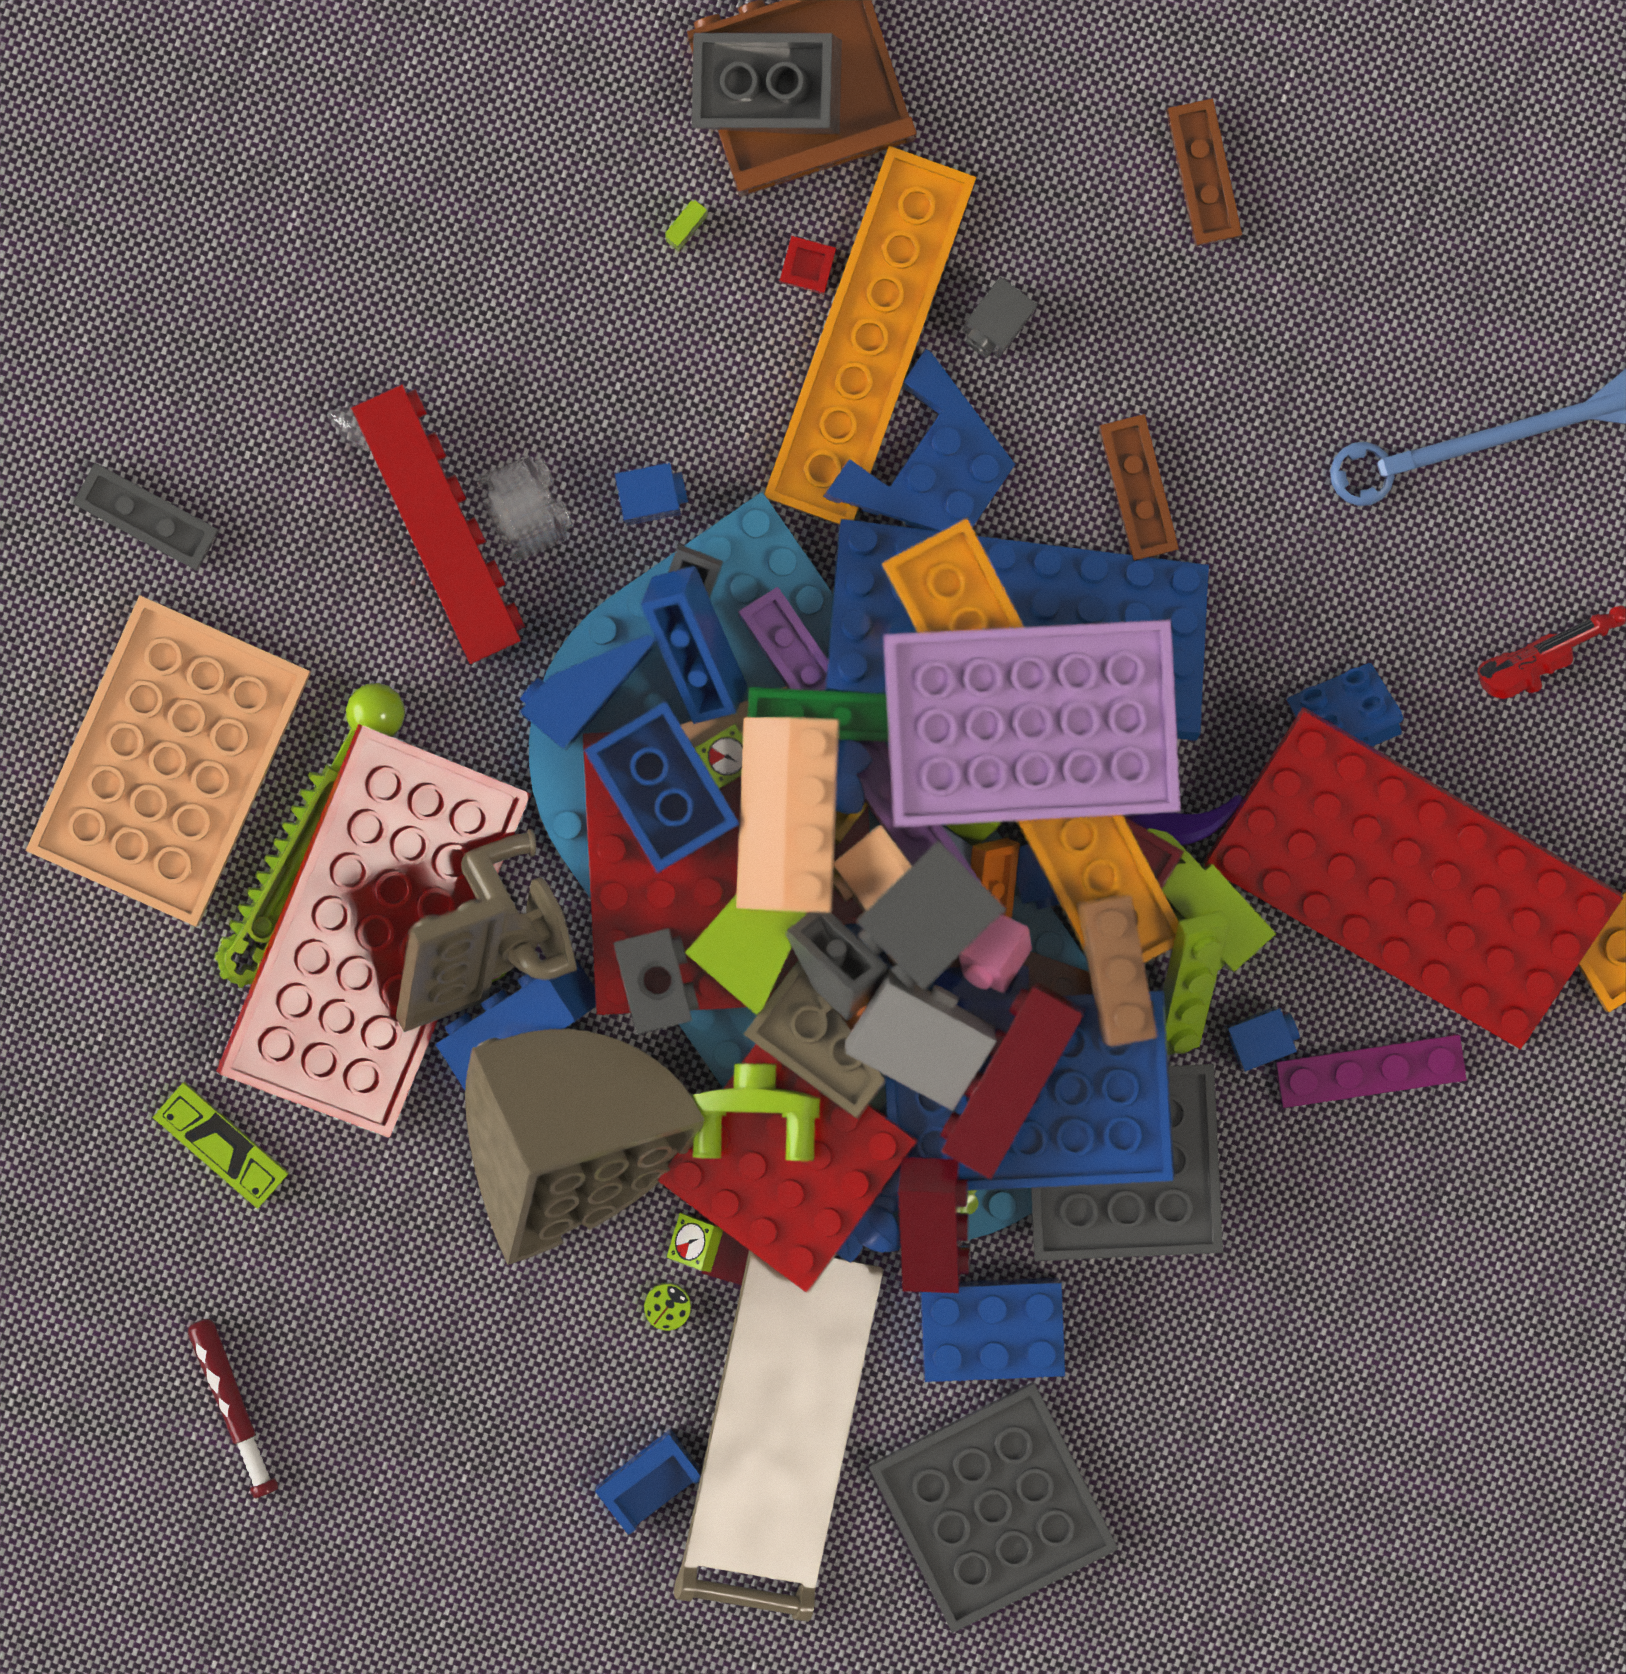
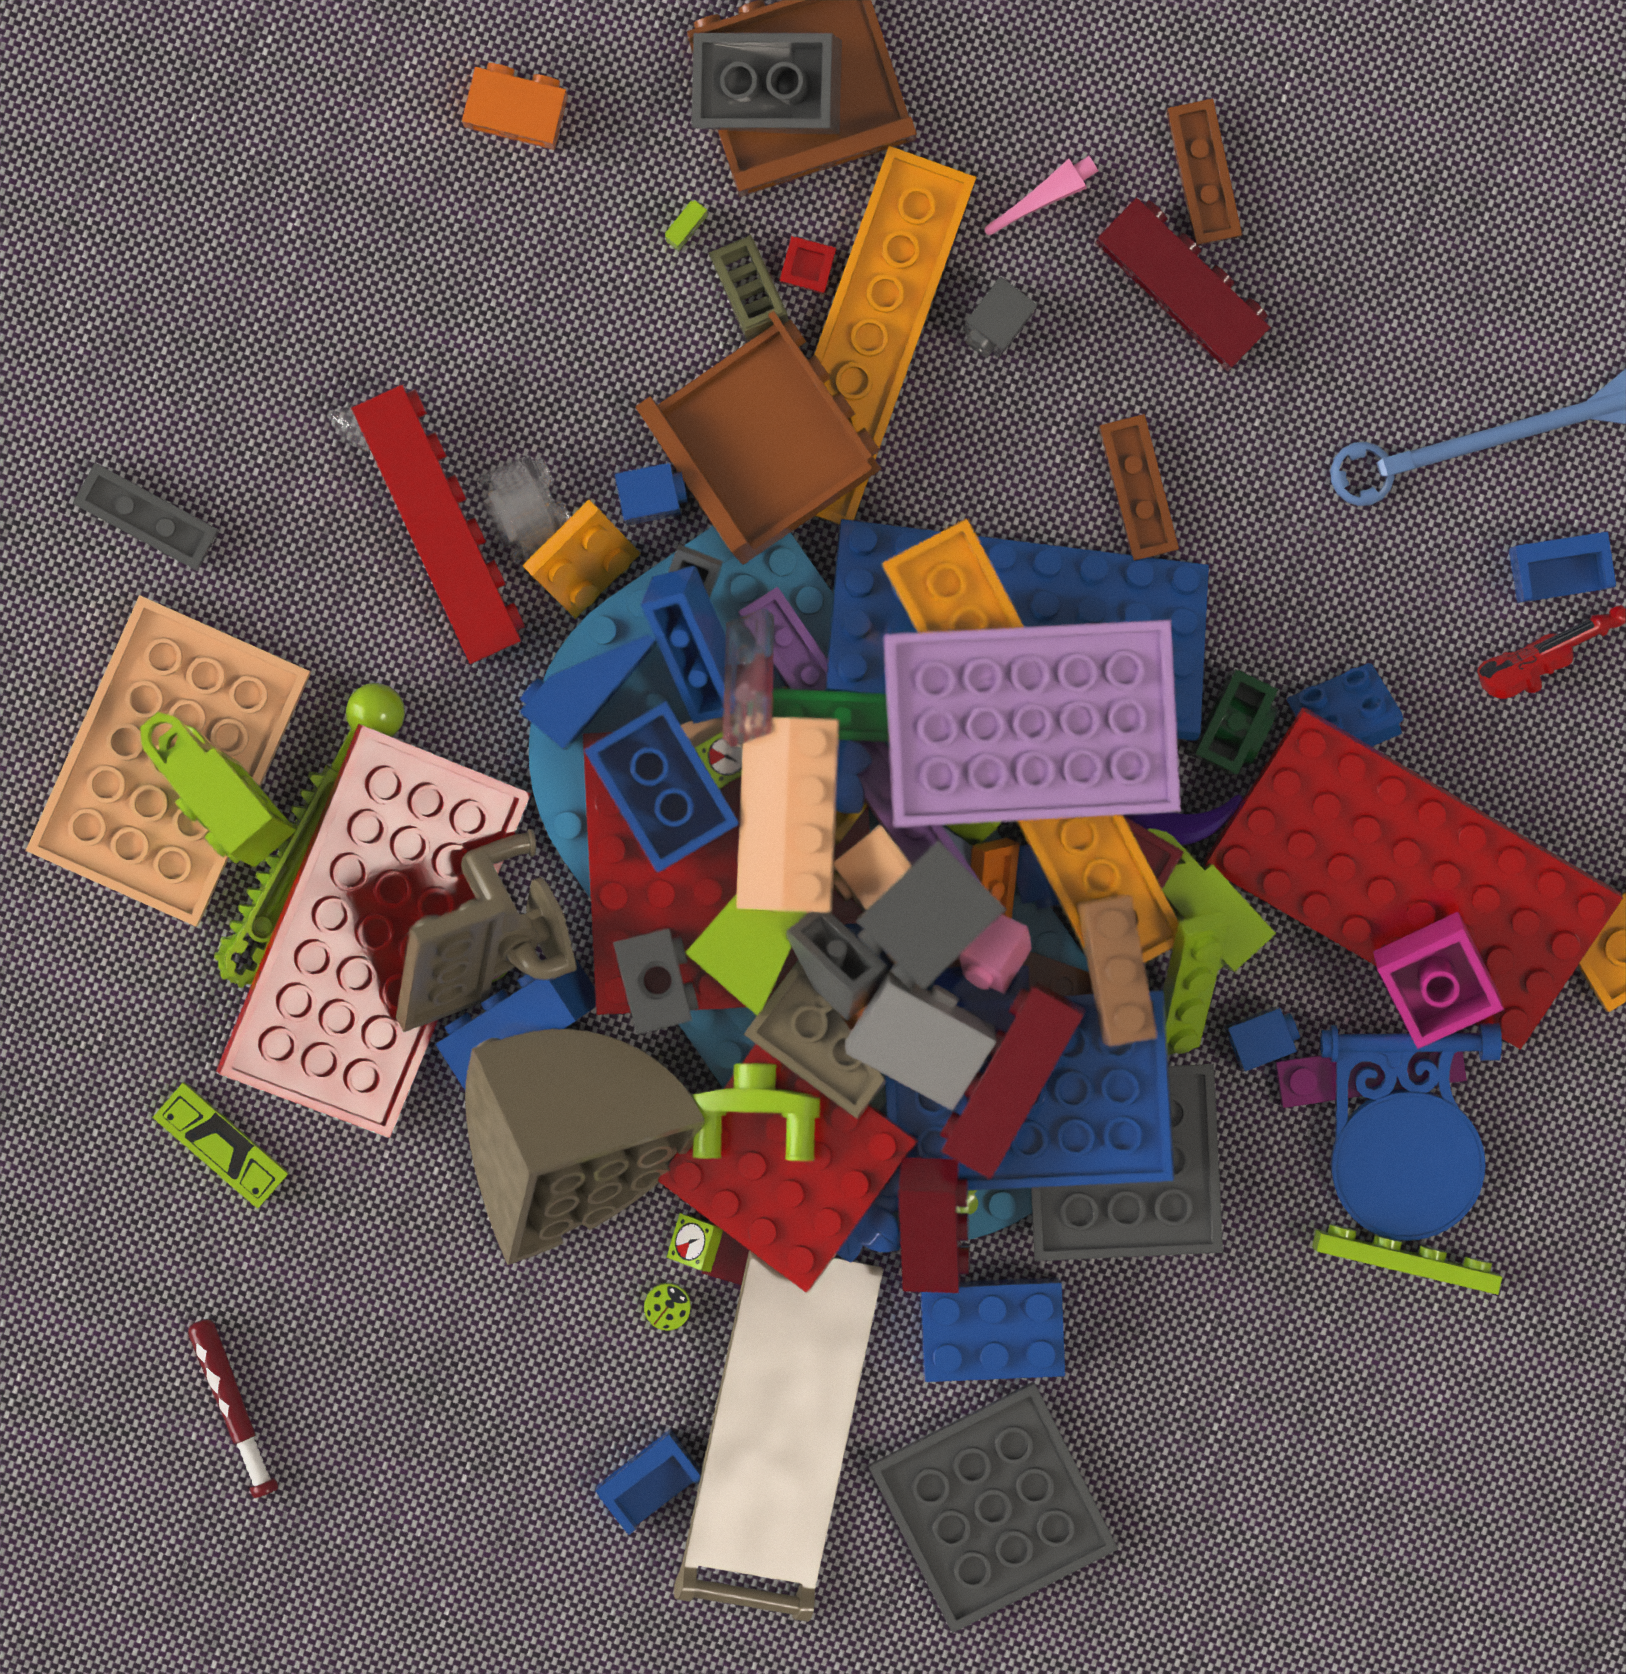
blue wing [823,349,1015,532] -> none
none -> lime brick [140,712,297,867]
none -> orange brick [462,63,568,150]
none -> light orange plate [522,500,641,619]
none -> dark orange panel [635,311,882,565]
none -> olive slope [709,235,789,343]
none -> clear tile [723,608,774,747]
none -> bright pink piece [984,156,1098,235]
none -> dark red brick [1095,197,1271,372]
none -> dark green brick [1189,669,1279,775]
none -> lime plate [1312,1224,1502,1295]
none -> blue piece [1320,1023,1502,1241]
none -> dark pink brick [1373,912,1504,1049]
none -> blue panel [1509,531,1616,603]

